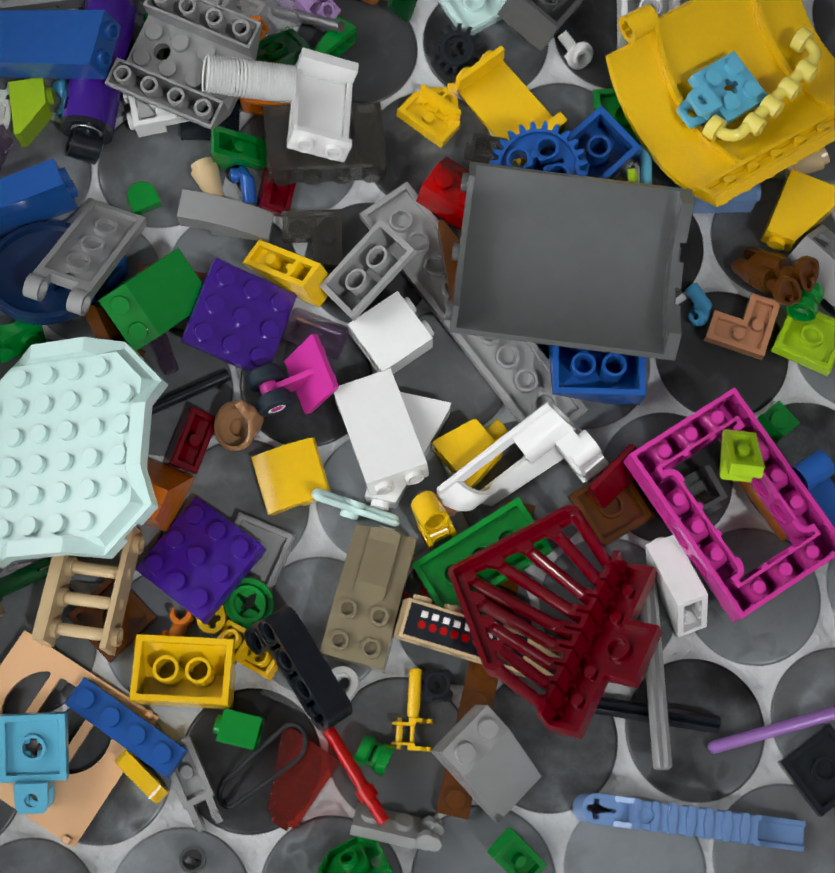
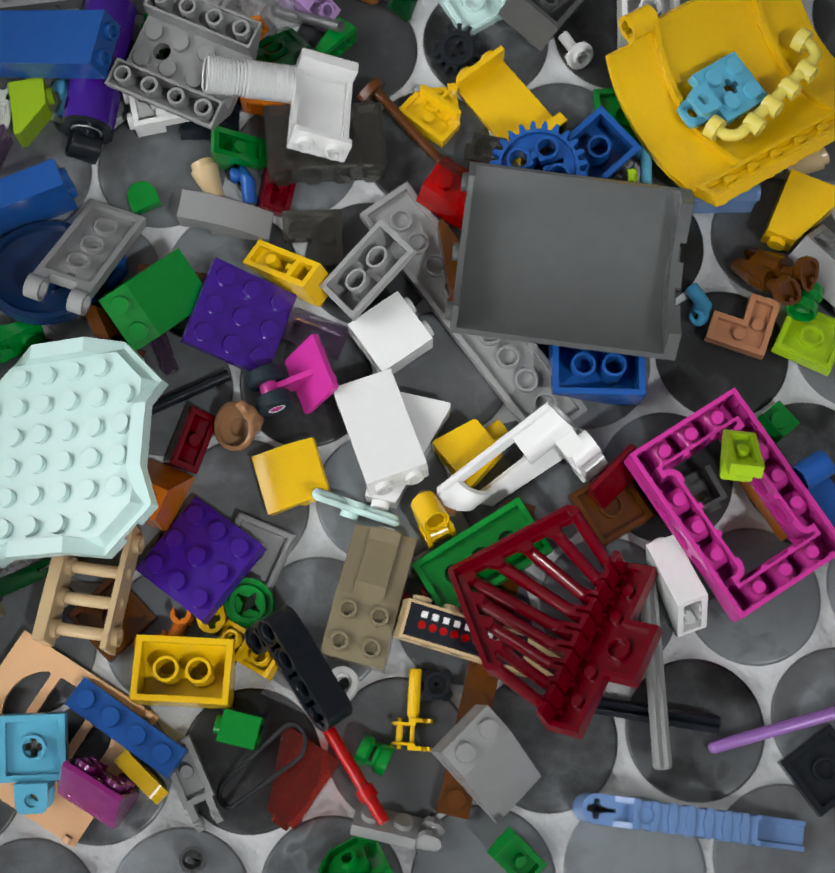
none -> magenta slope [57,756,141,829]
none -> reddish brown piece [356,77,444,164]

